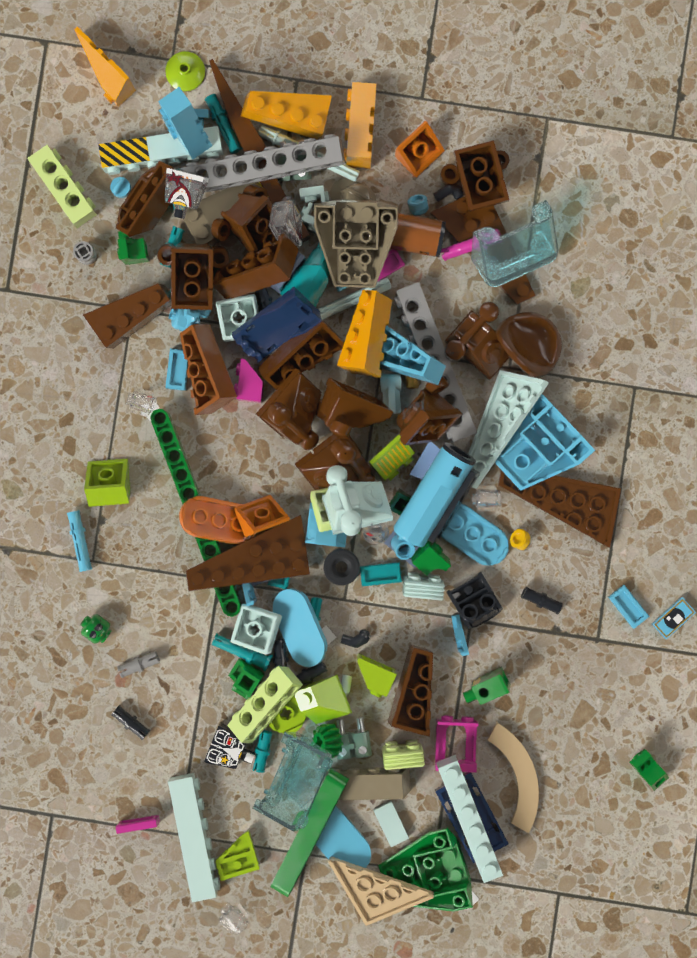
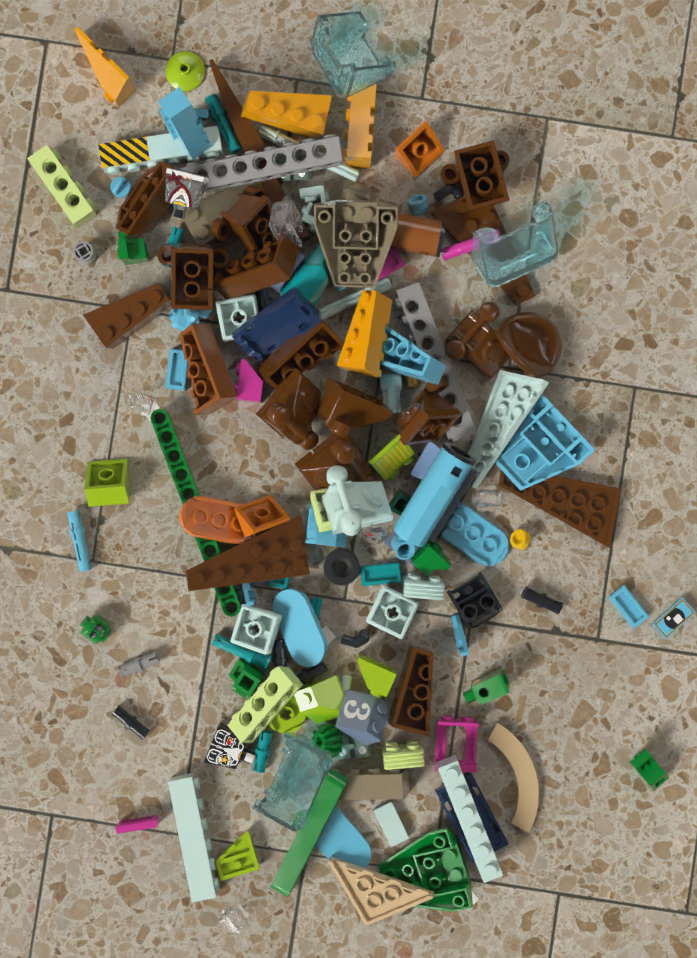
none -> clear light blue windscreen [311,11,394,99]
none -> sand blue slope [335,690,391,746]
none -> light aqua brick [366,585,419,639]

